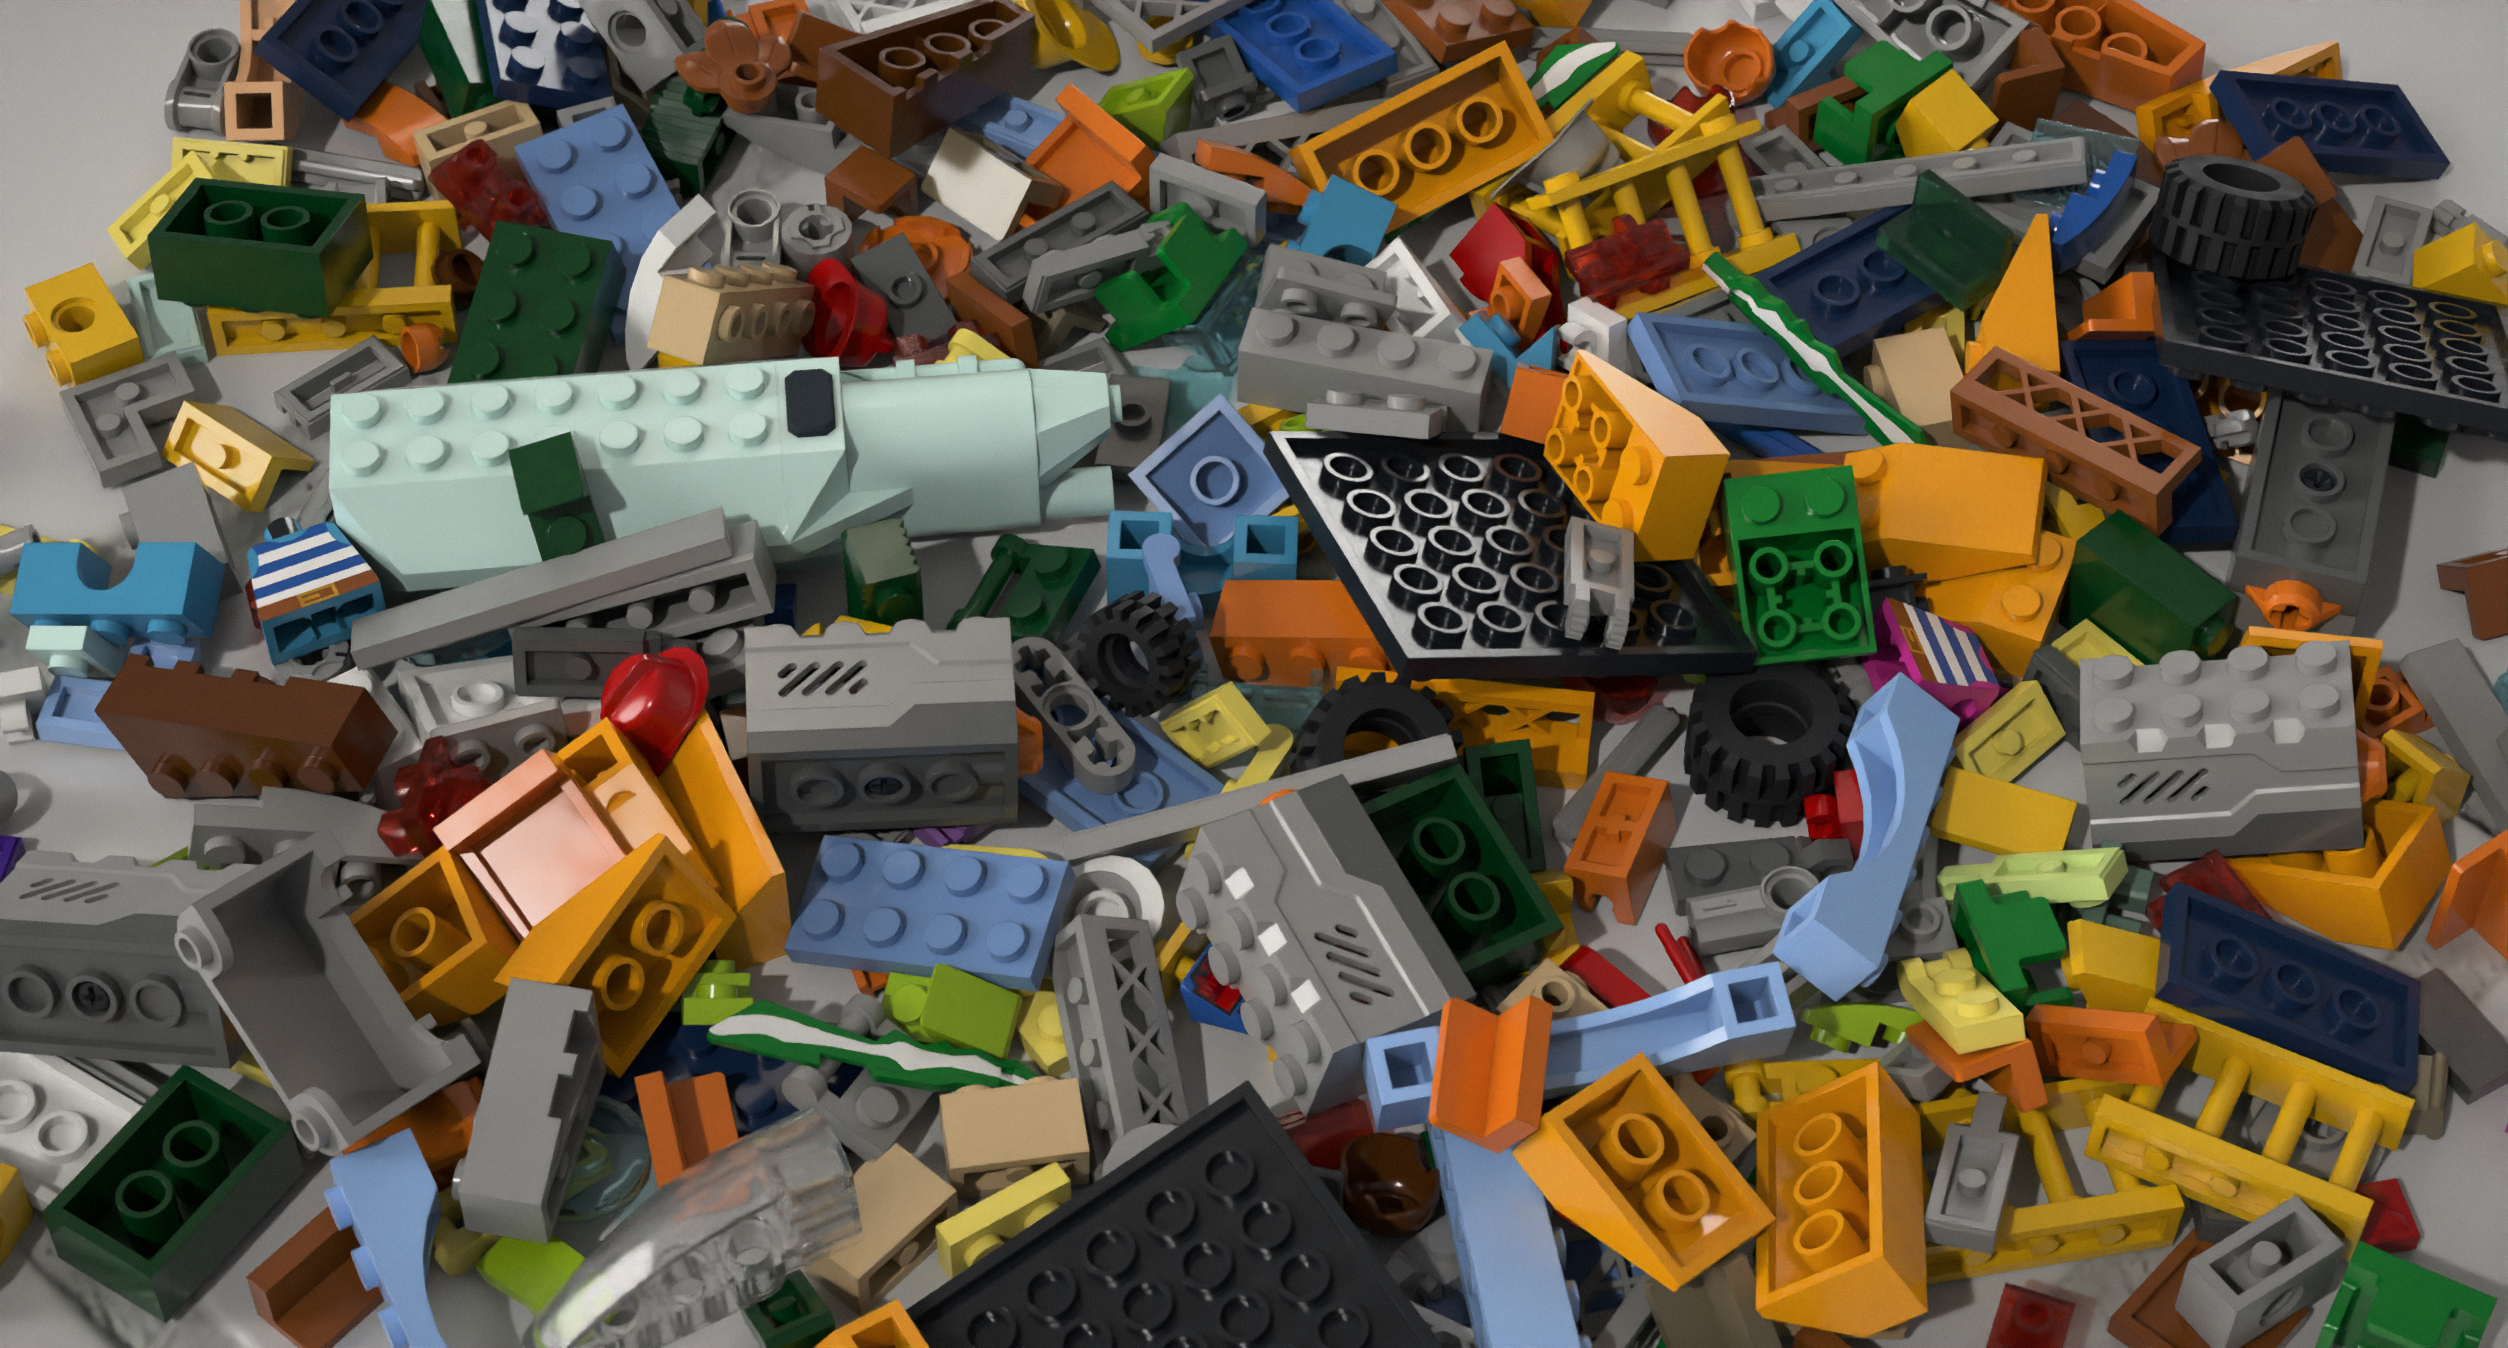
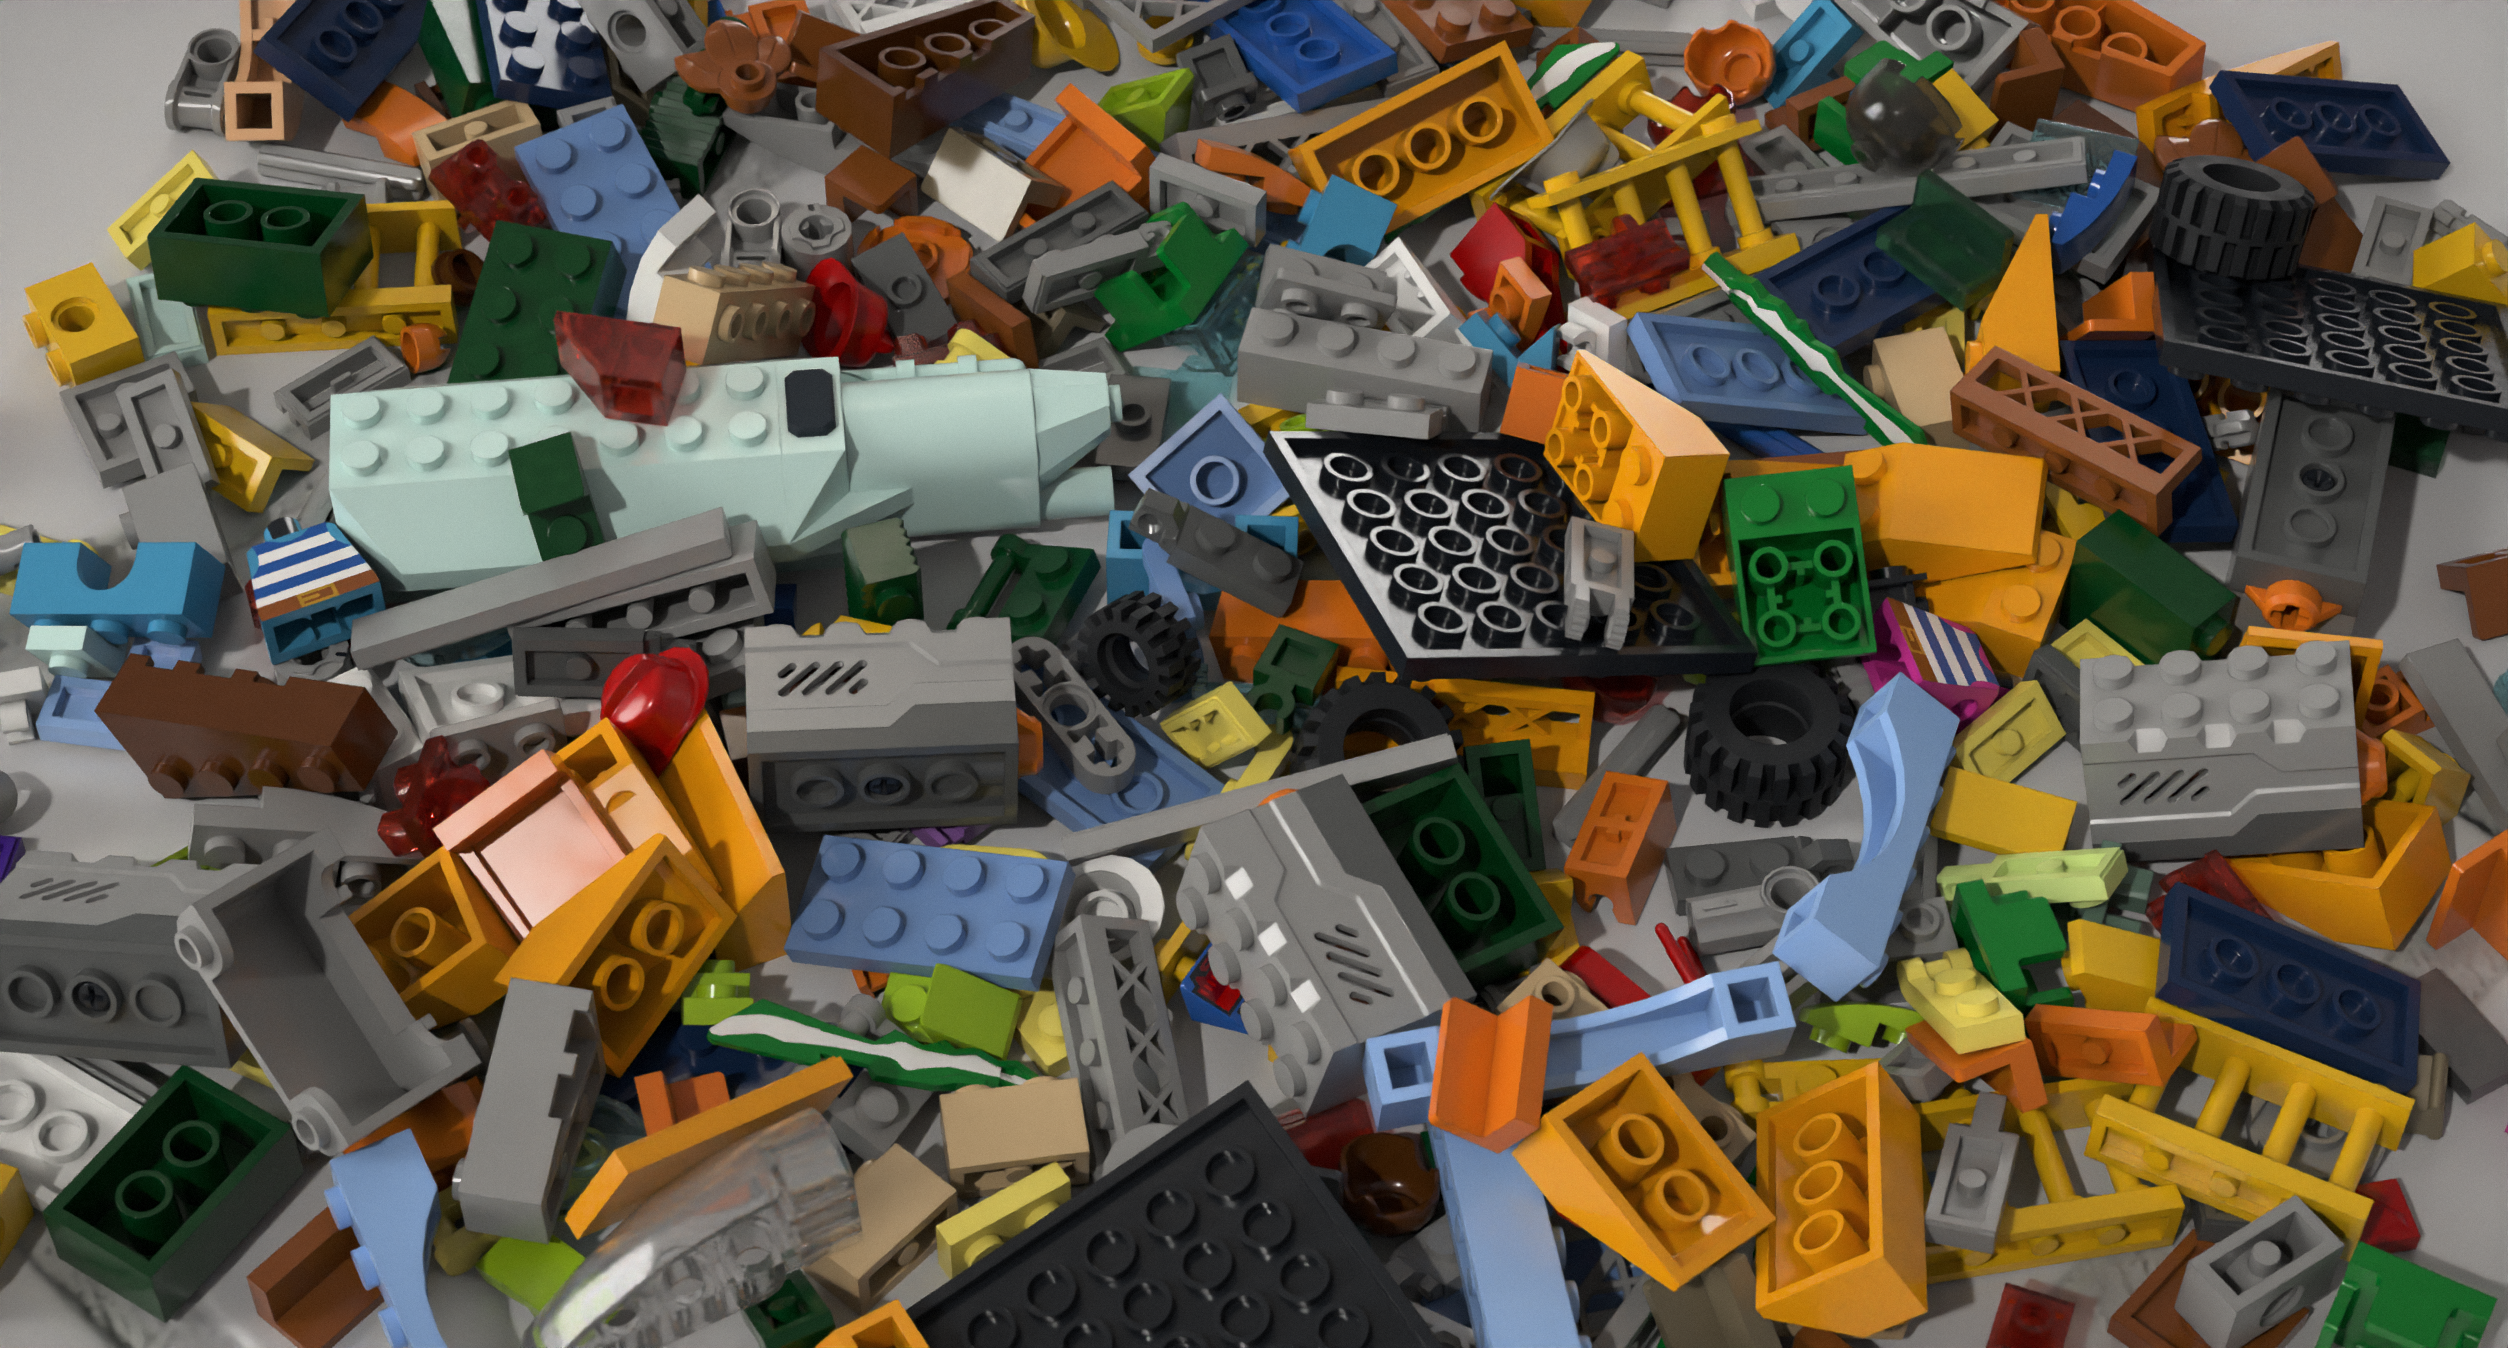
light yellow plate [171,137,293,187] -> none
red tile [1803,769,1864,861] -> none
none -> light grey plate [116,368,220,489]
none -> clear red slope [553,311,686,426]
none -> light orange tile [565,1056,853,1240]
none -> dark grey hinge [1128,488,1304,618]
none -> dark green plate [1246,624,1339,735]
none -> clear smoke cylinder [1845,58,1964,177]

